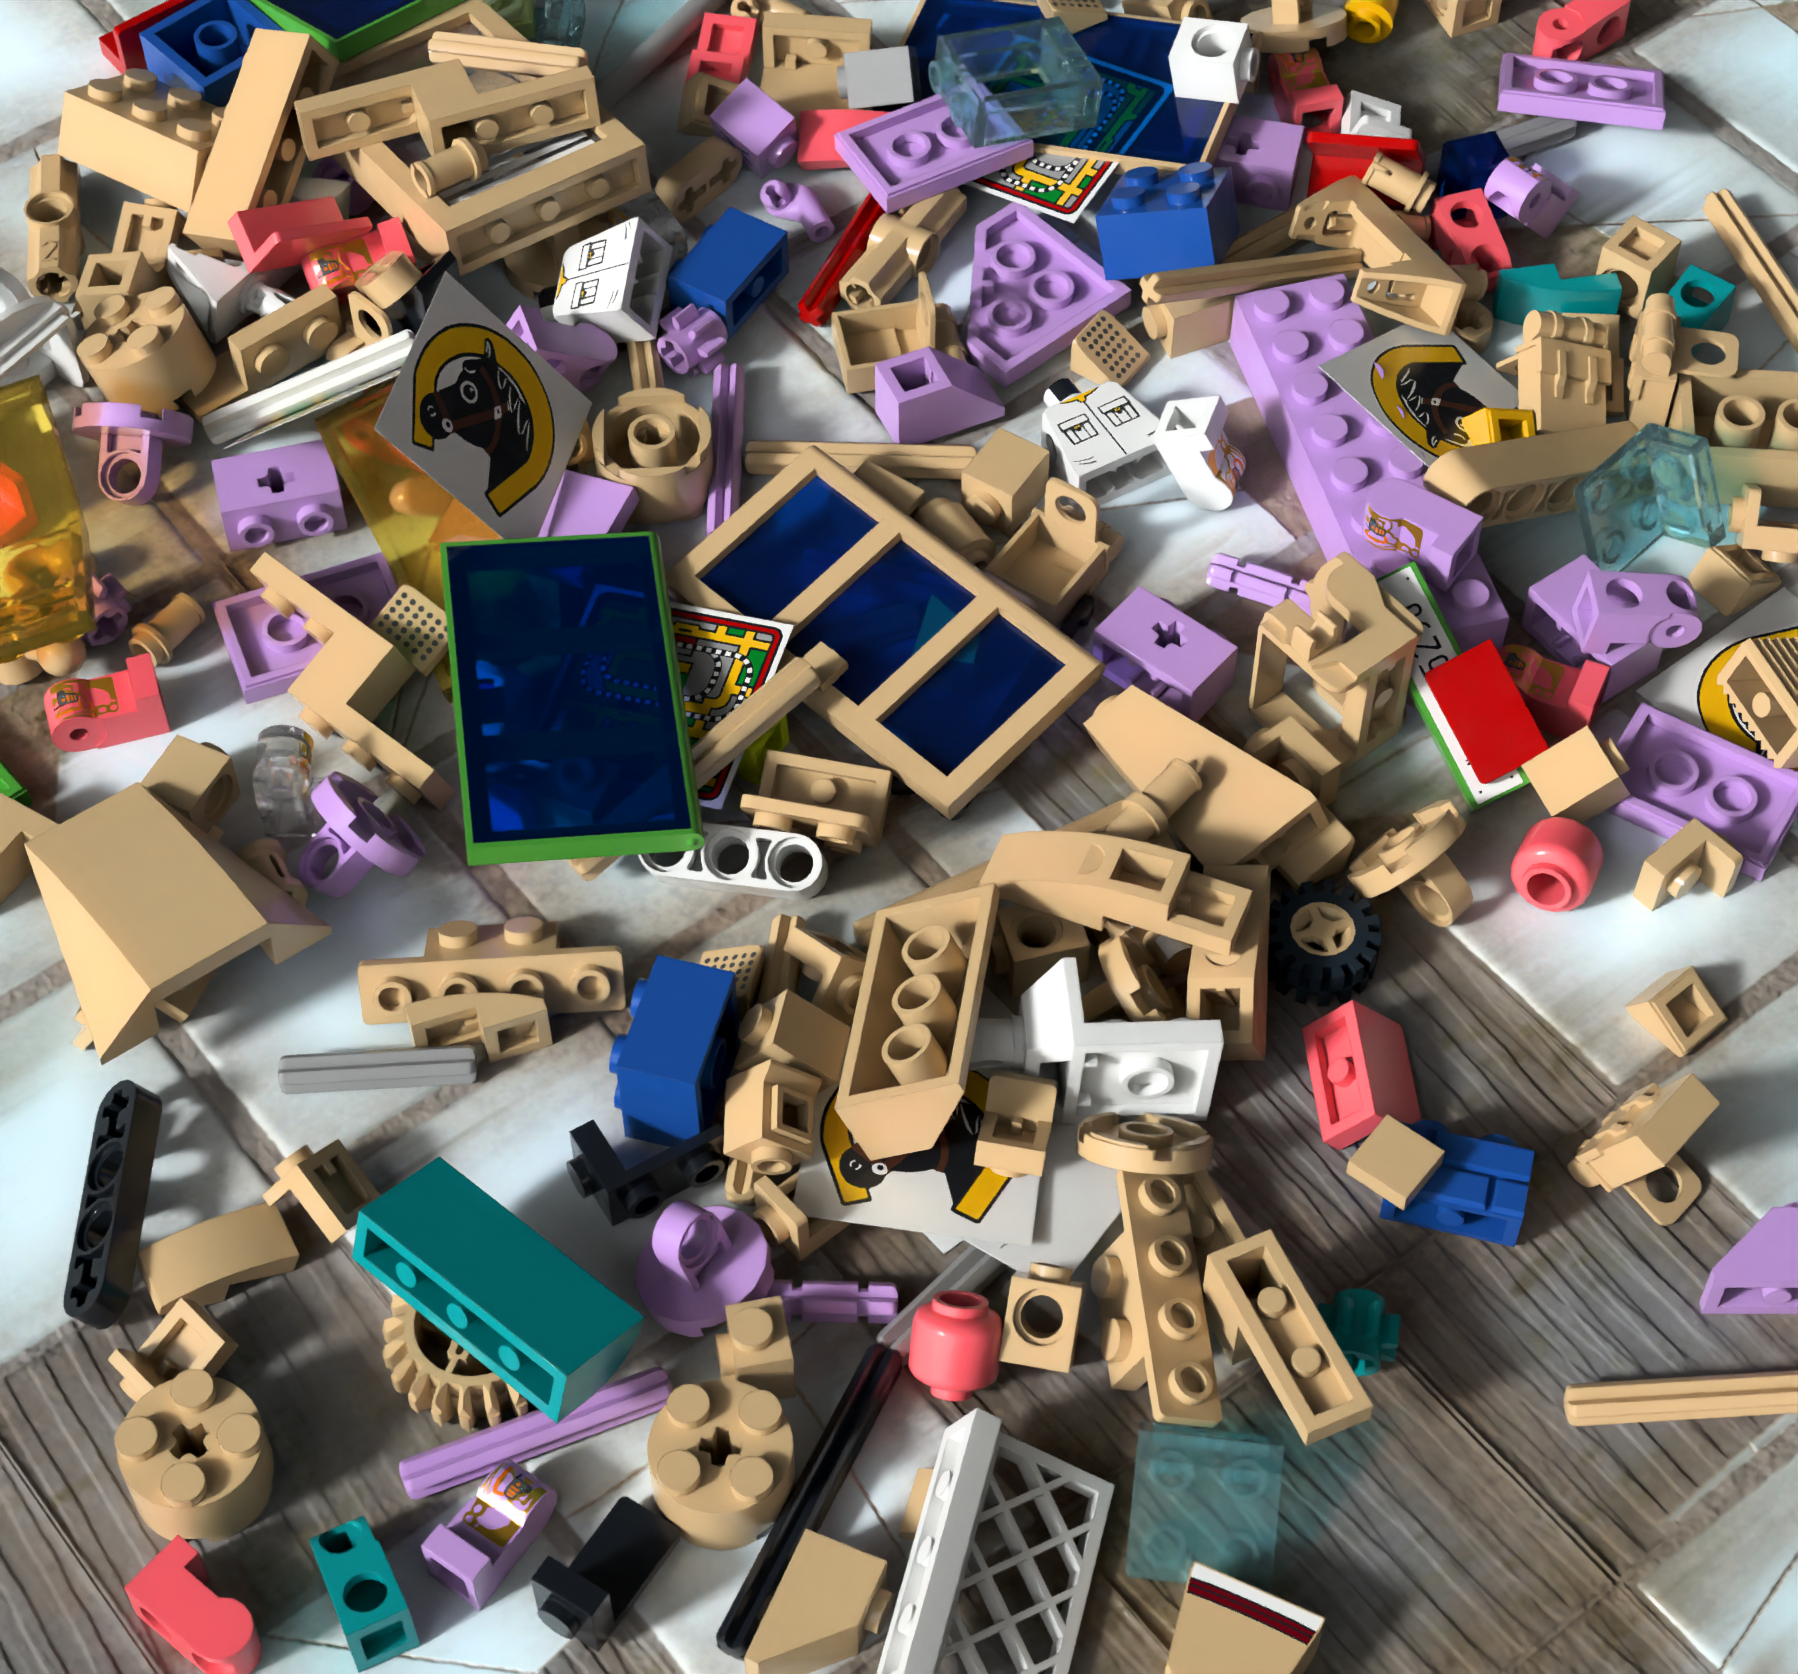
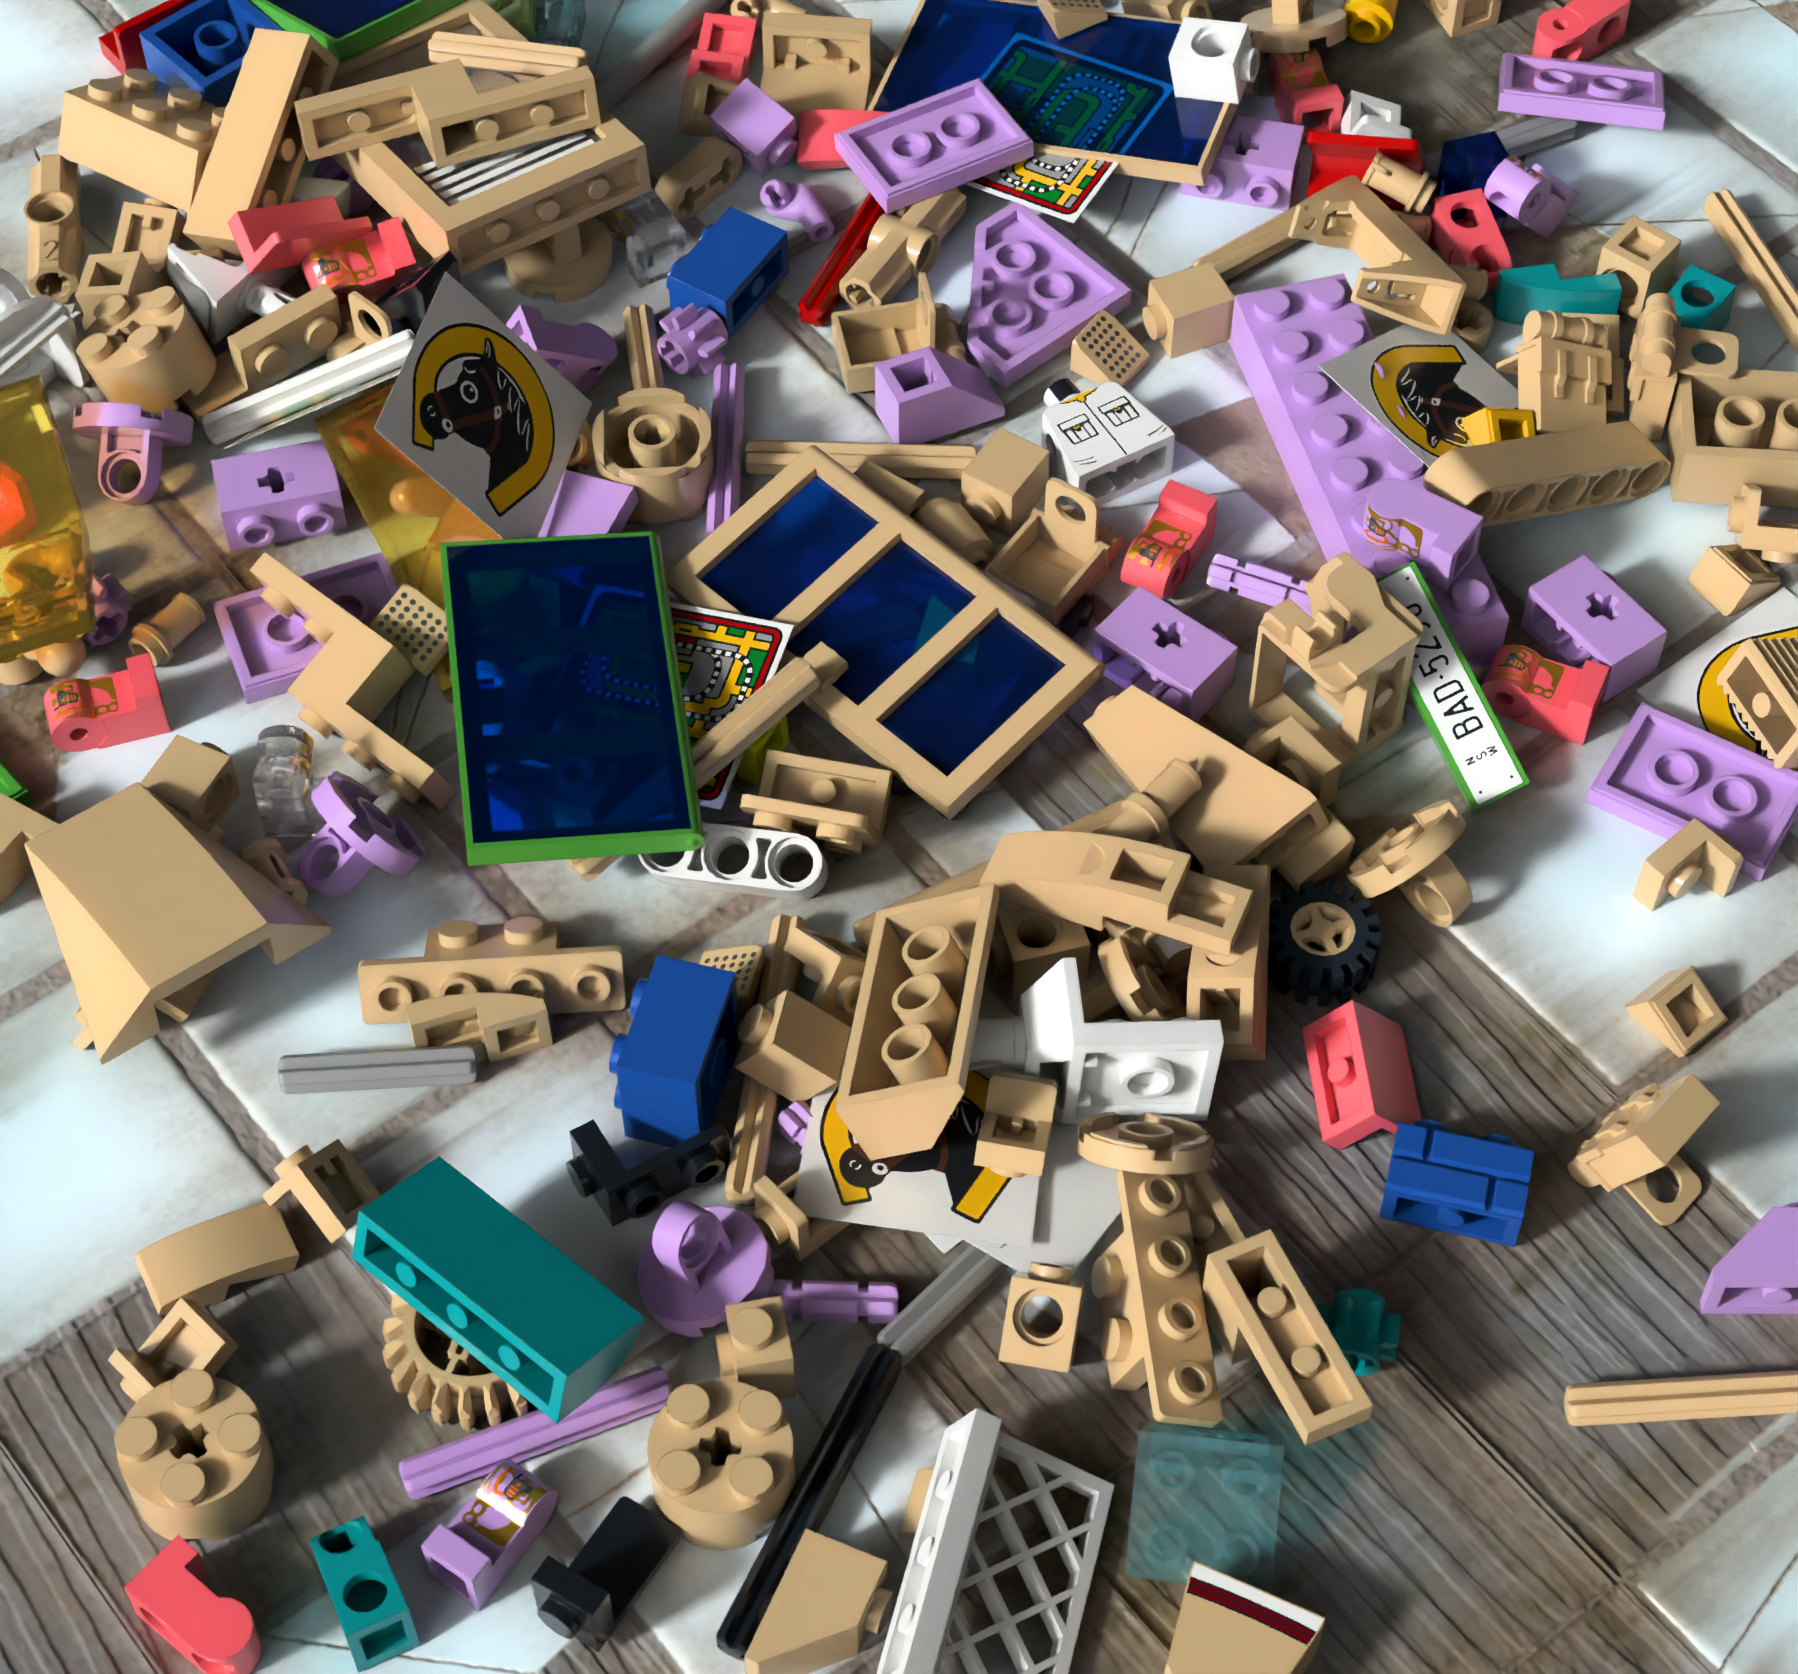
black beam [63,1079,162,1330] -> none
tan beam [355,250,422,309] -> none
tan pin [410,137,489,198] -> none
white torso [539,217,673,343] -> none
tan window [723,1059,822,1175] -> none
brick [837,46,922,109] -> none
coral head [908,1290,1004,1401] -> none
clear light blue window [929,16,1104,148] -> none
blue brick [1095,162,1240,280] -> none
tan axle [1140,247,1364,305] -> none
white leg [1152,395,1246,511] -> none
tan tile [1346,1114,1445,1211] -> none
red panel [1425,639,1549,784] -> none
coral head [1511,817,1603,913] -> none
tan brick [1521,726,1631,824] -> none
lavender leg [1572,570,1703,654] -> none
clear light blue bracket [1574,422,1726,572] -> none
none -> coral leg [1120,479,1218,600]

